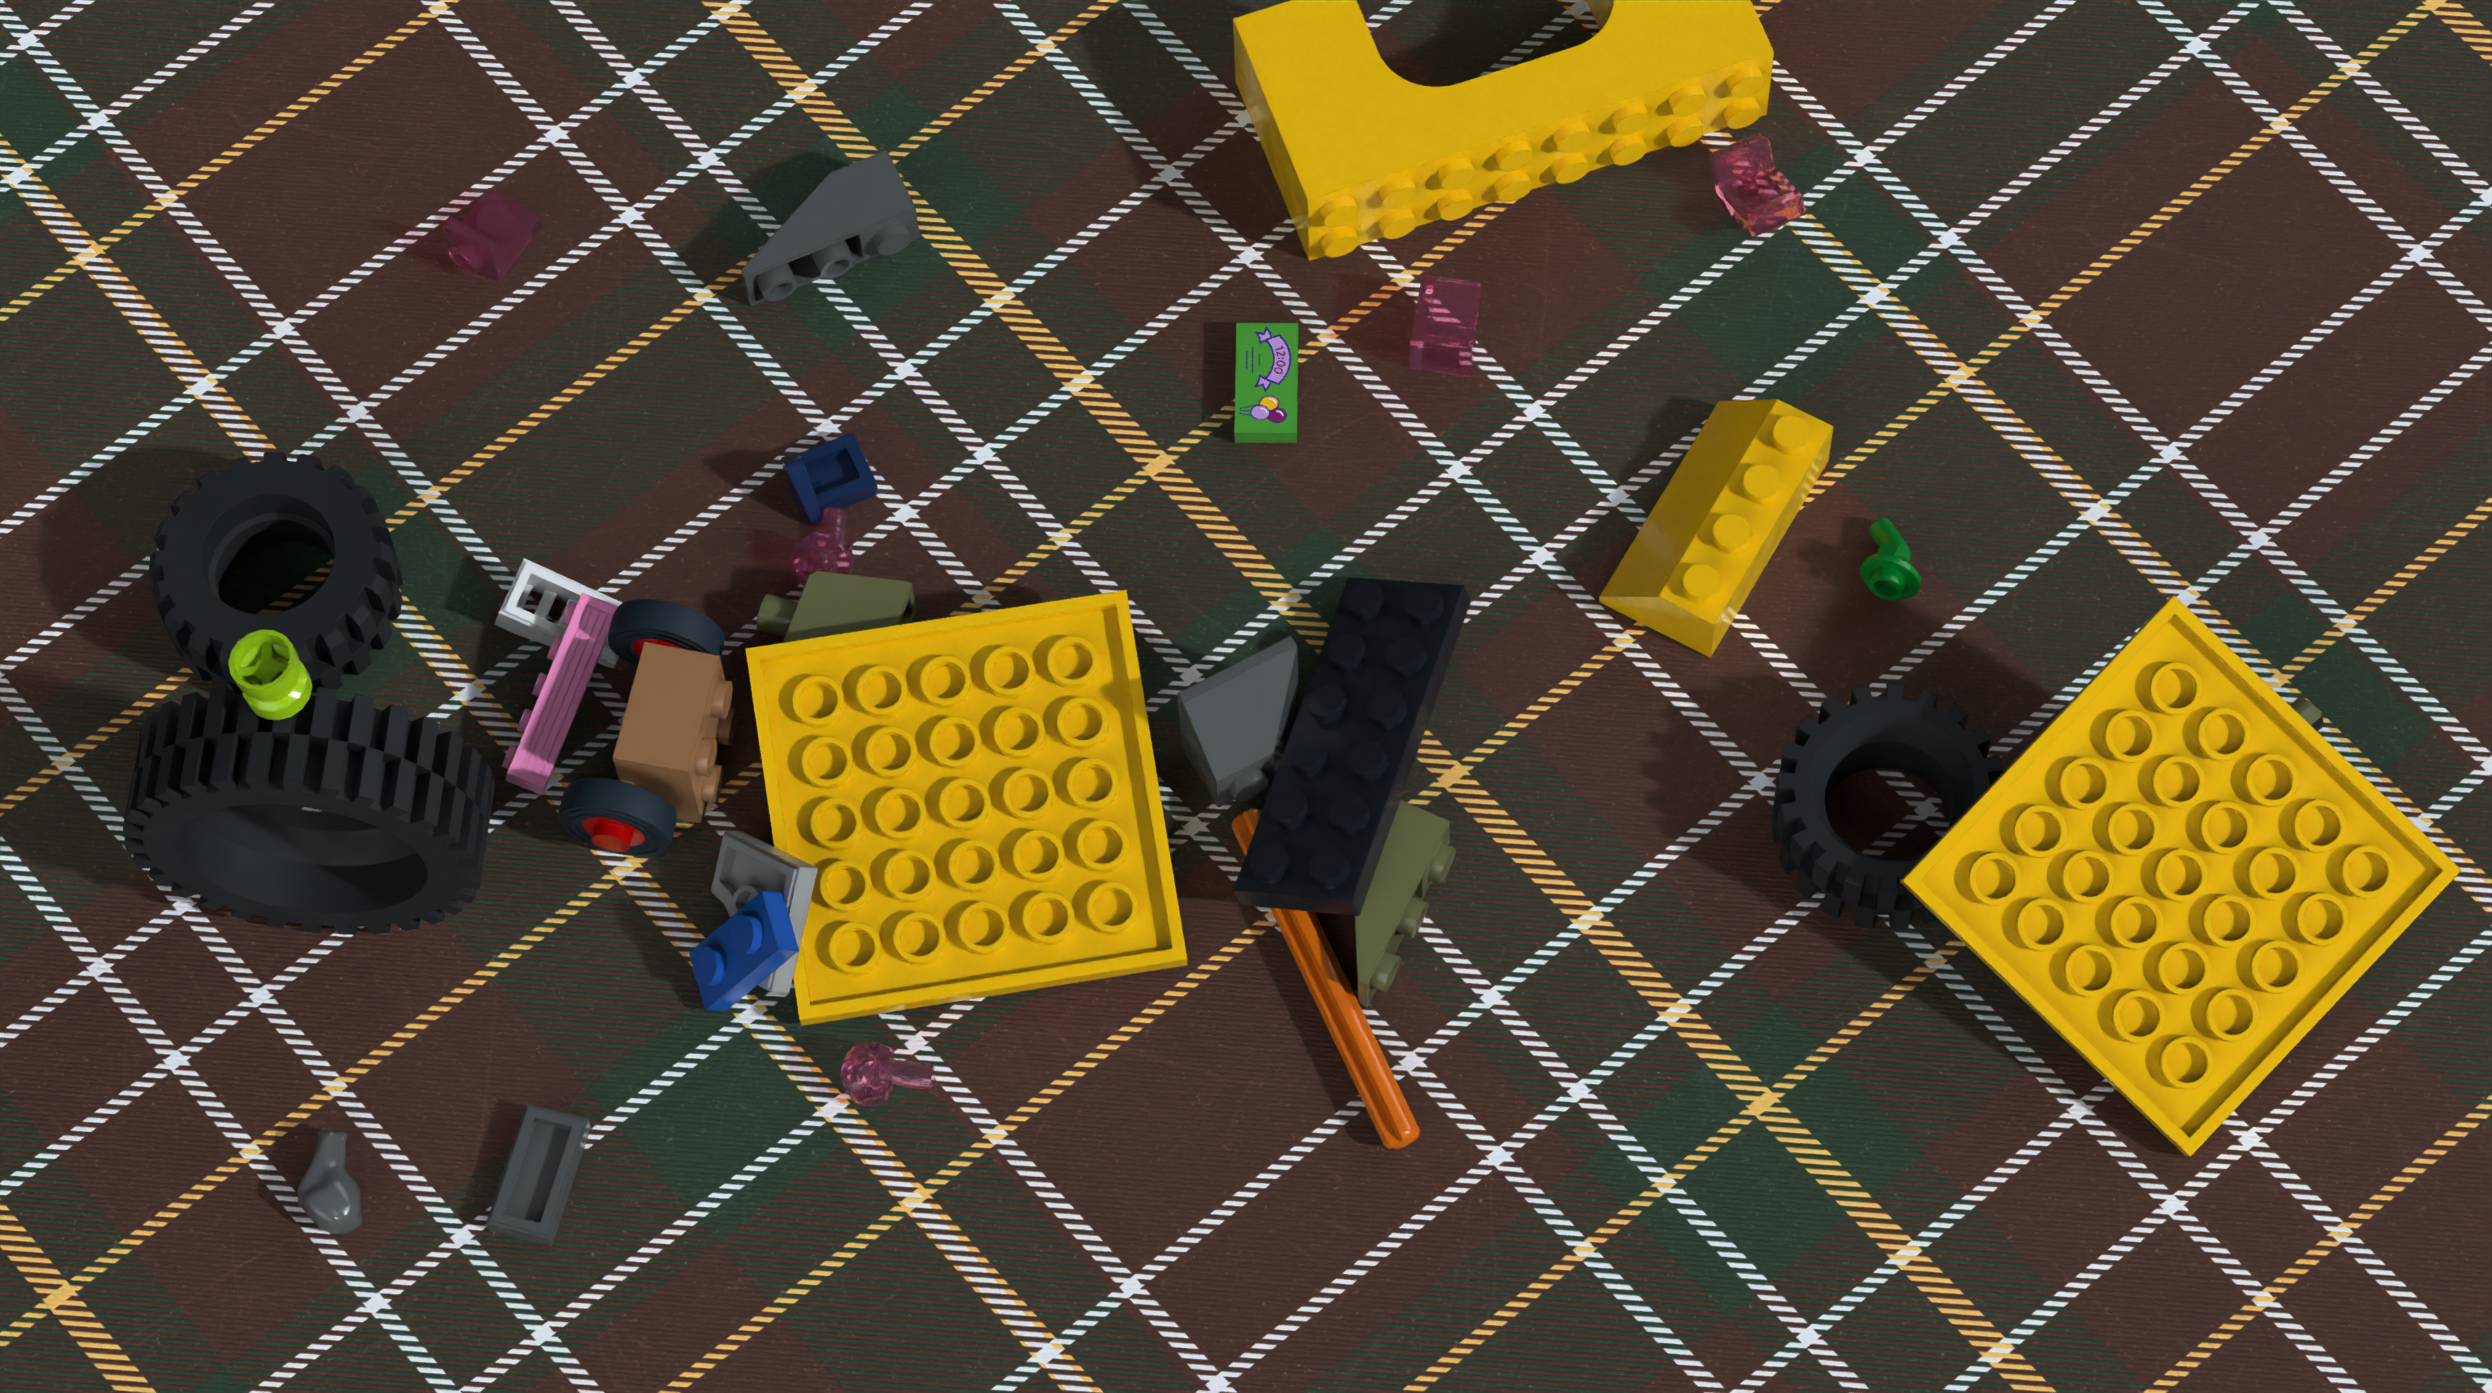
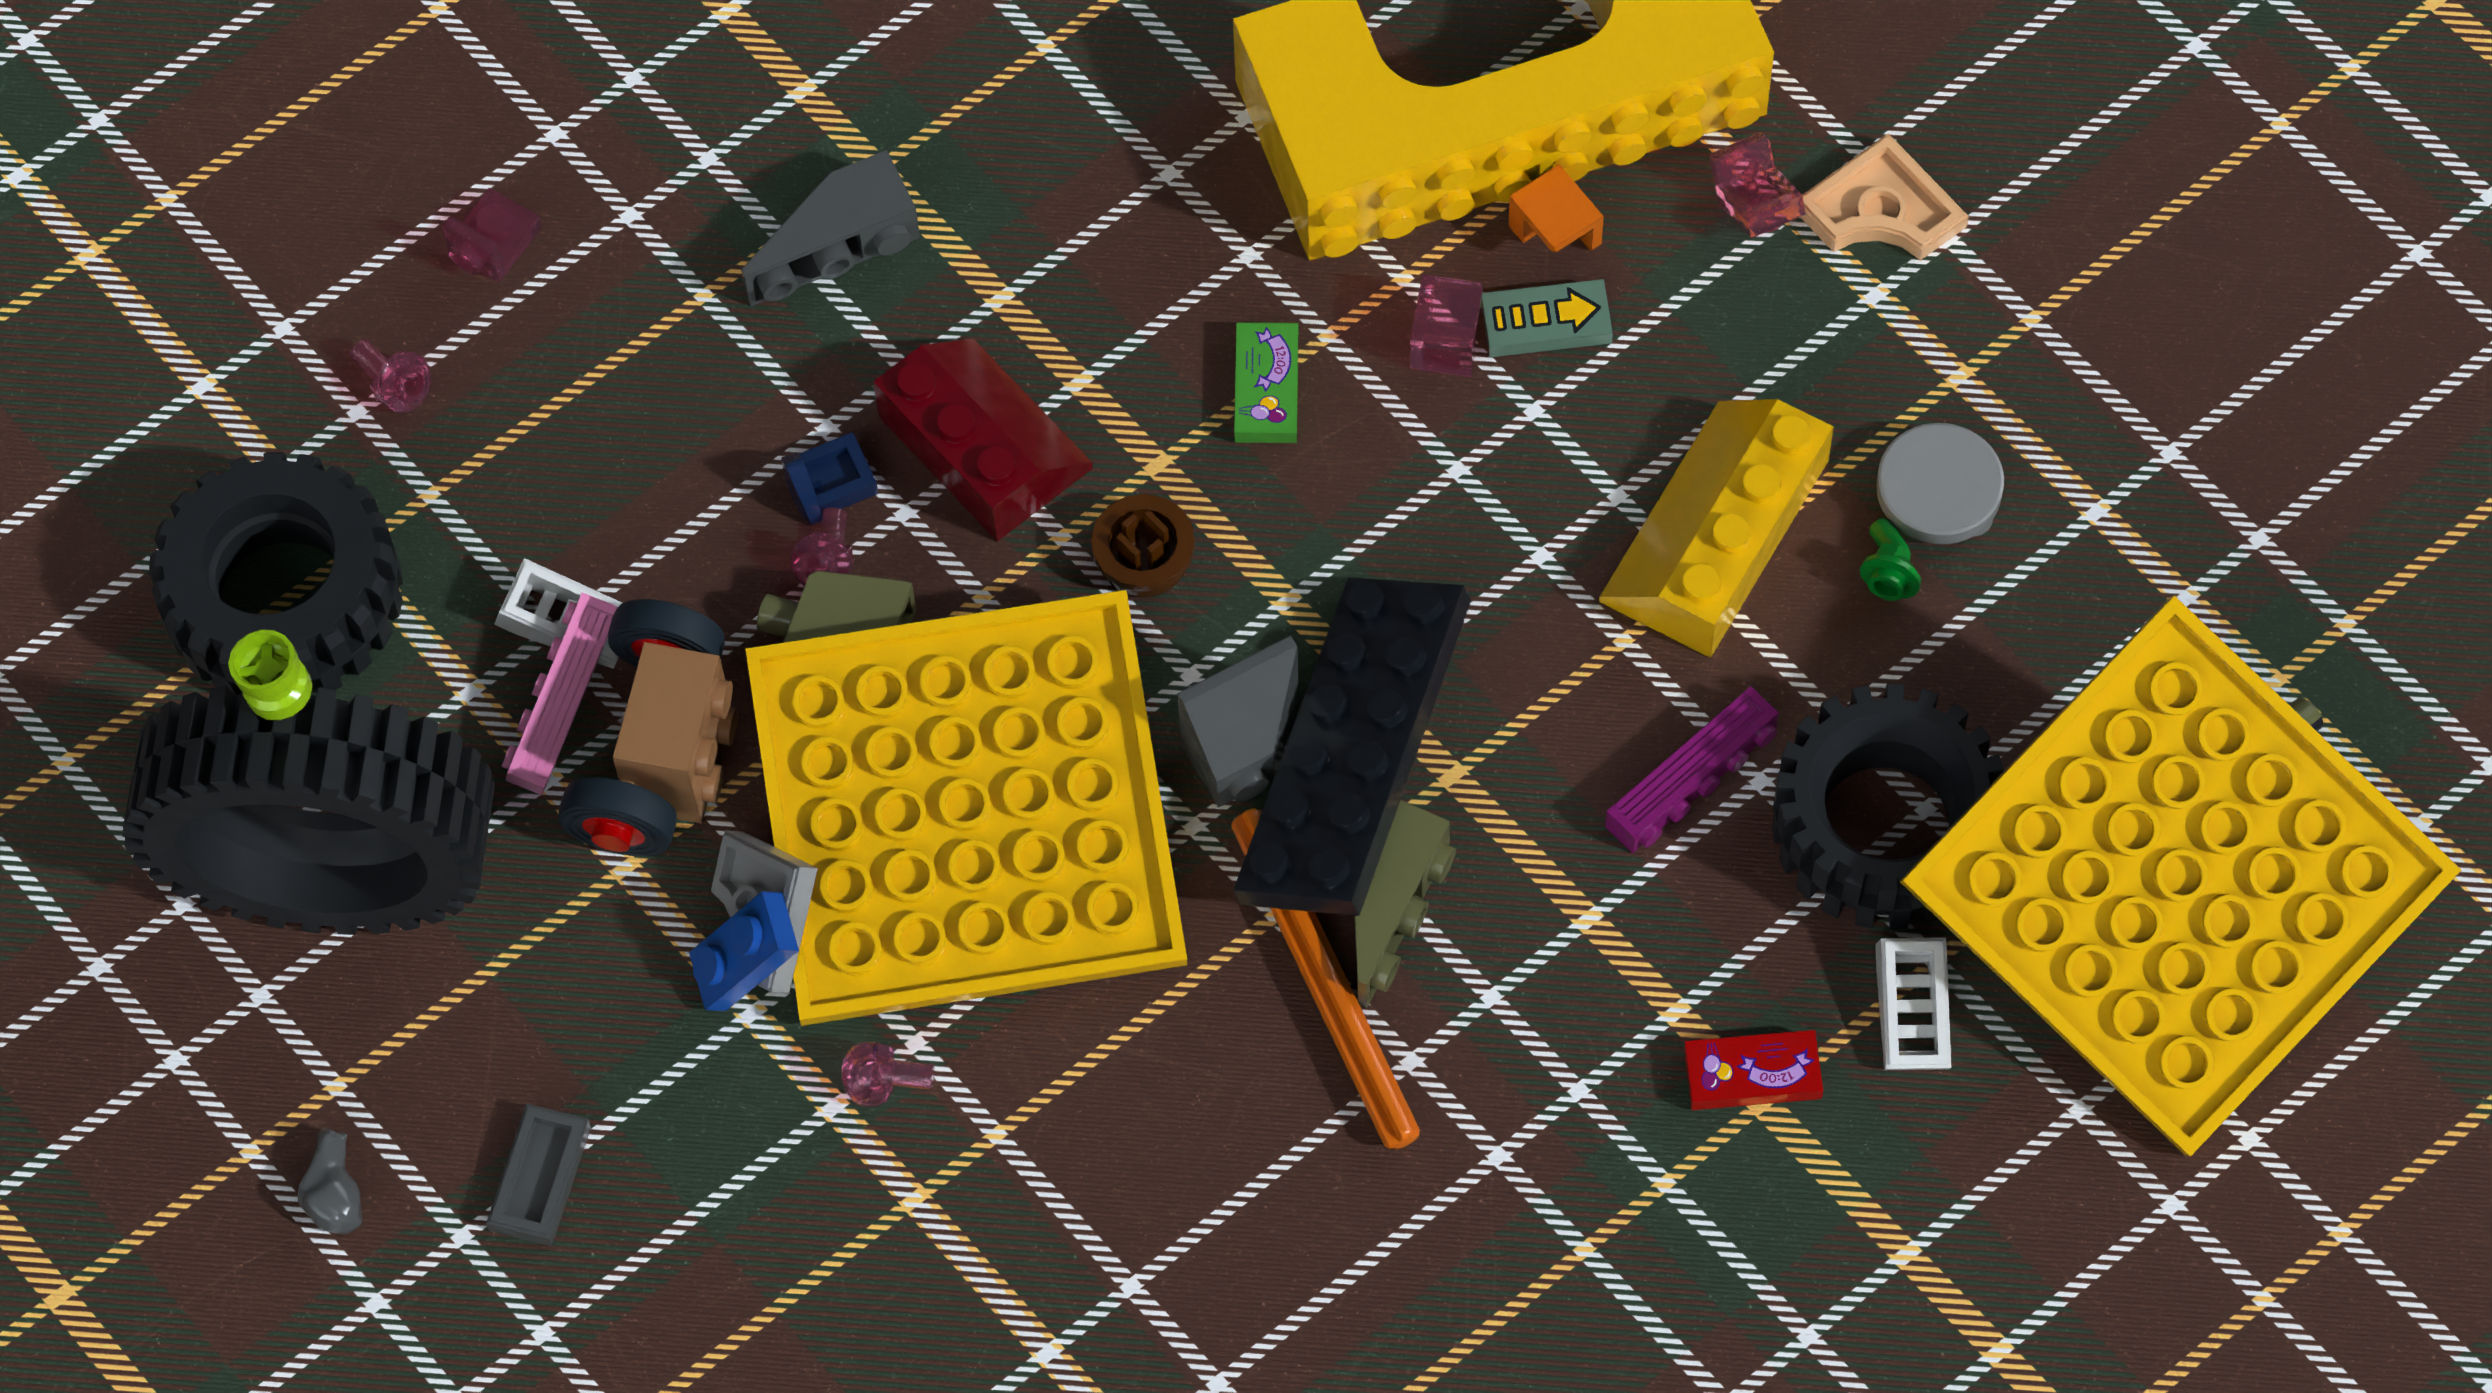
none -> clear pink plate [349,338,431,412]
none -> dark red slope [873,338,1093,542]
none -> reddish brown piece [1091,494,1195,598]
none -> sand green tile [1481,279,1613,358]
none -> orange panel [1508,164,1604,252]
none -> magenta piece [1605,686,1779,853]
none -> red tile [1684,1030,1823,1111]
none -> light nougat tile [1794,133,1969,261]
none -> white slope [1875,938,1951,1070]
none -> light grey tile [1876,423,2004,544]

